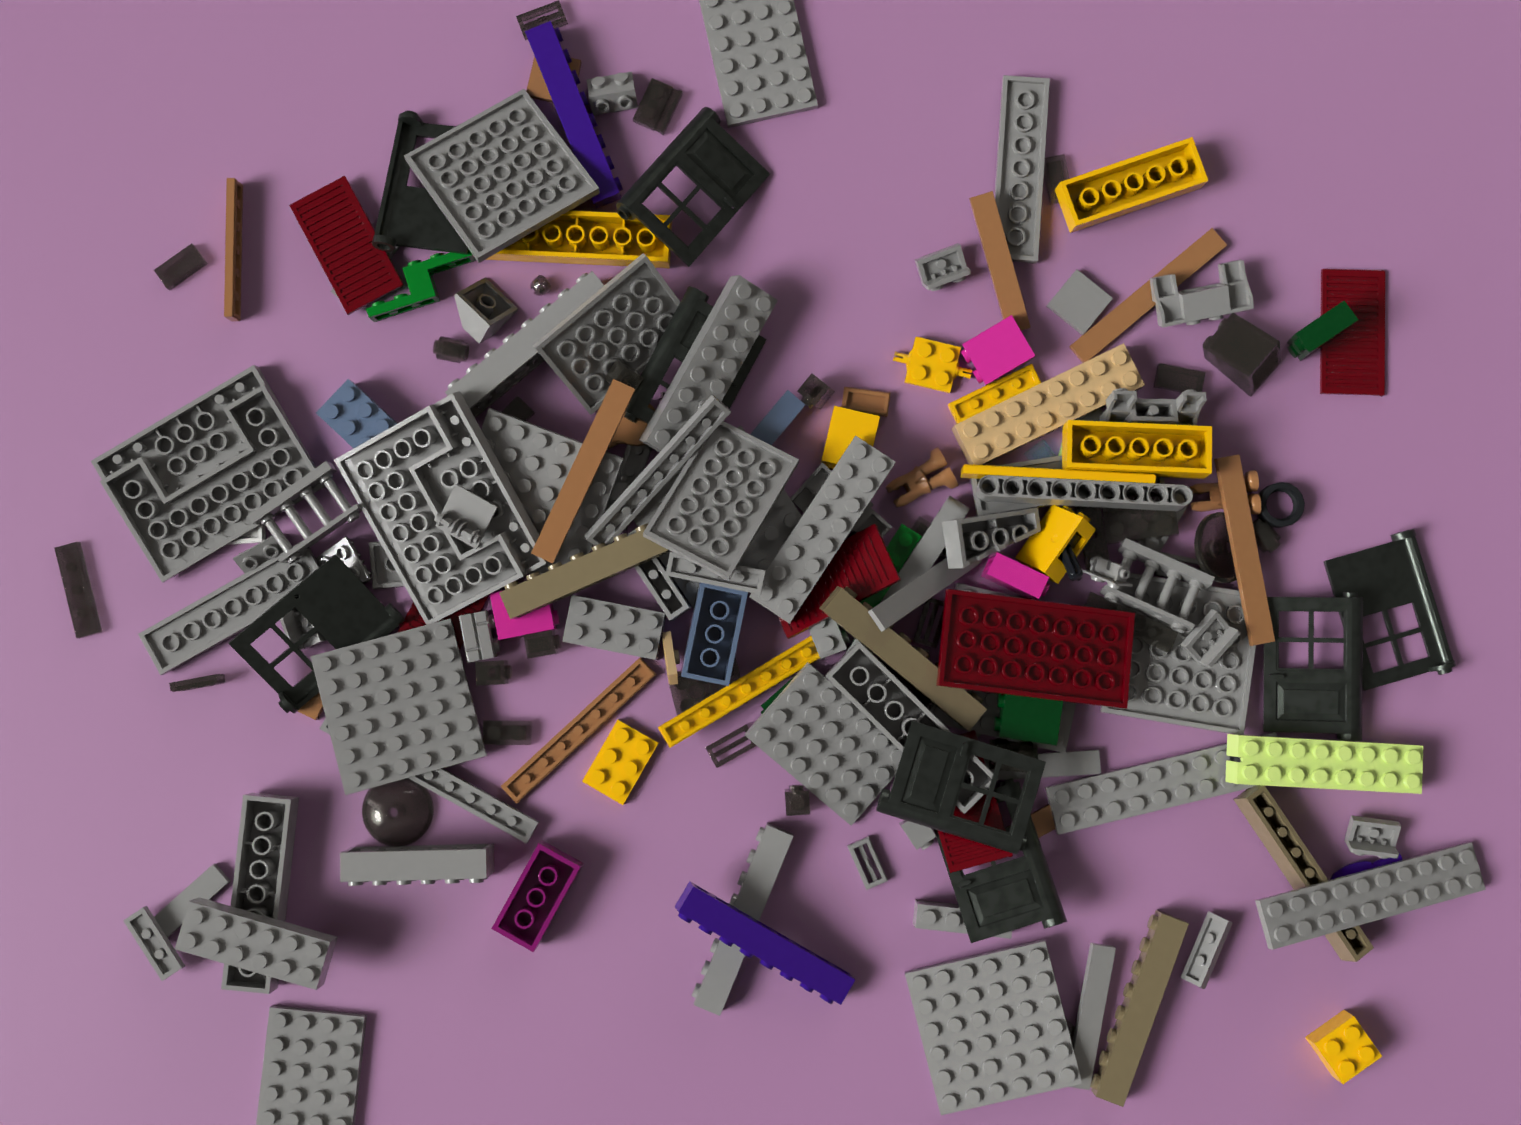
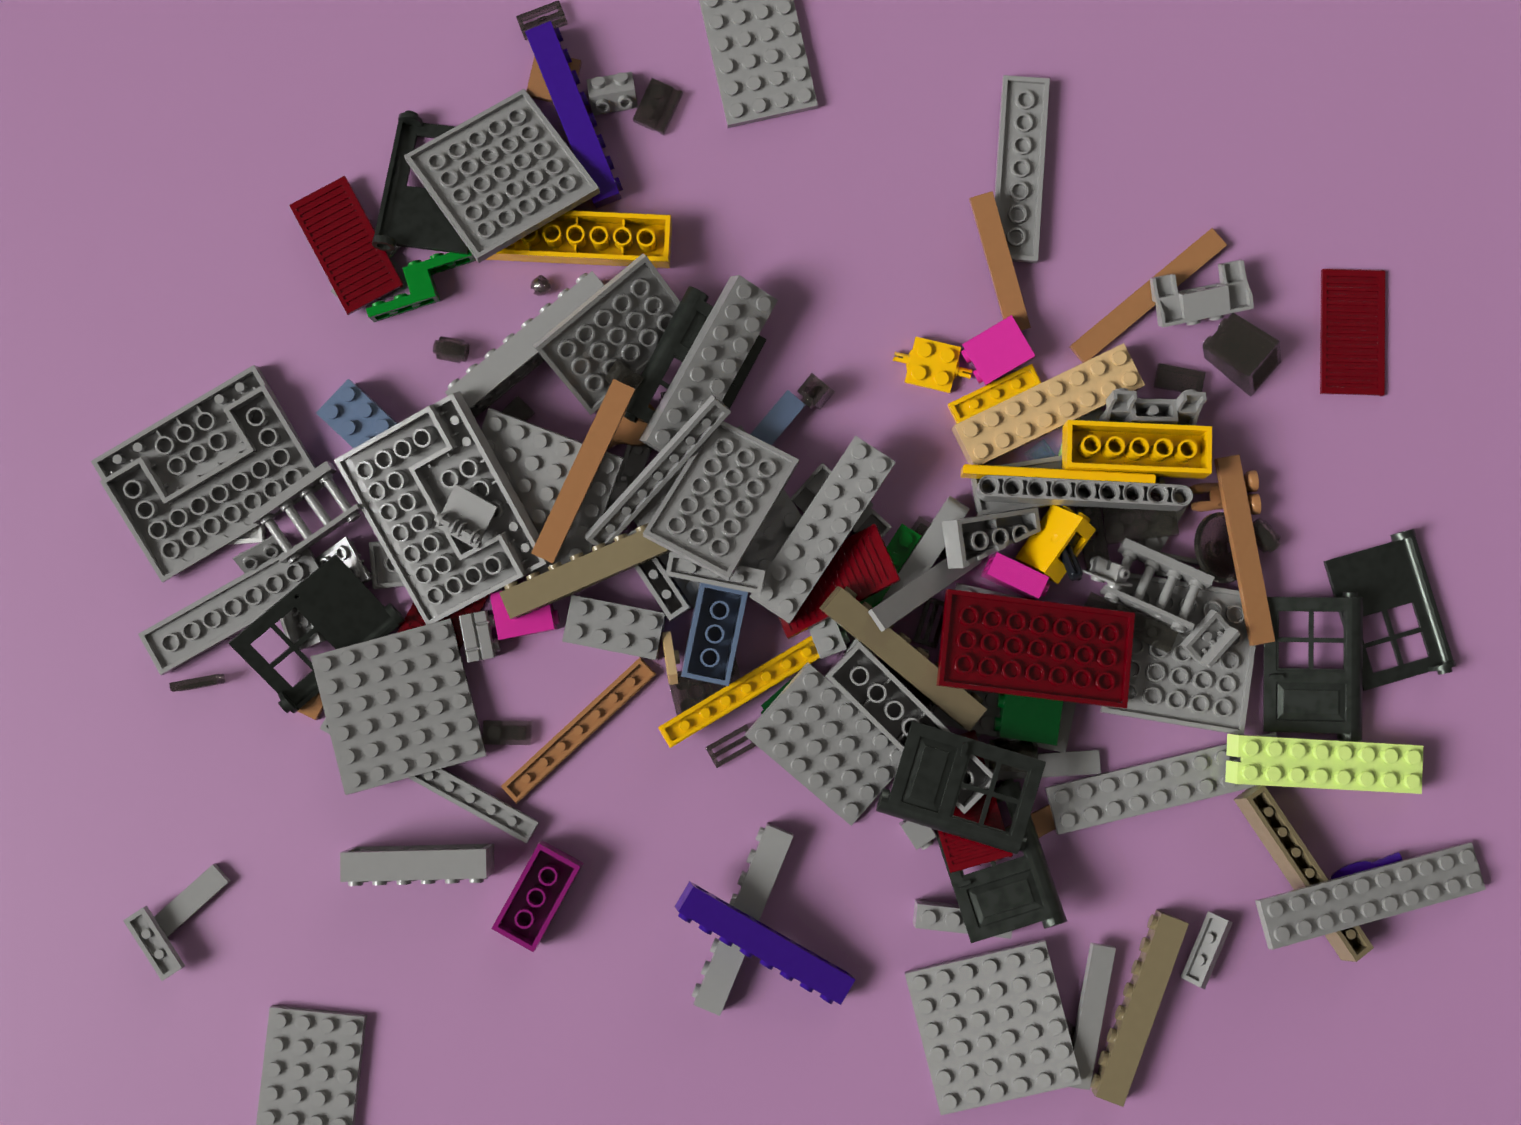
clear smoke tile [54,542,102,639] -> none
clear smoke tile [154,243,208,290] -> none
light grey brick [175,897,338,990] -> none
light grey brick [221,793,299,994] -> none
medium nougat tile [224,178,243,321] -> none
clear smoke dish [362,778,434,847] -> none
light grey slope [454,277,518,344] -> none
clear smoke brick [475,660,512,686] -> none
clear smoke brick [523,630,561,659] -> none
yellow plate [582,719,659,805] -> none
pearl dark grey door [616,107,770,267] -> none
clear smoke brick [785,785,810,816] -> none
yellow brick [821,406,880,470] -> none
medium nougat tile [841,387,891,417] -> none
light grey tile [847,836,888,890] -> none
medium nougat piece [885,447,959,508] -> none
light grey bracket [915,243,971,291] -> none
clear smoke tile [1044,154,1070,205] -> none
light grey tile [1046,269,1113,335] -> none
yellow brick [1055,137,1208,233] -> none
black tyre [1257,482,1305,528] -> none
dark green brick [1287,301,1358,361] -> none
yellow brick [1305,1010,1382,1084] -> none
light grey bracket [1344,815,1402,859] -> none

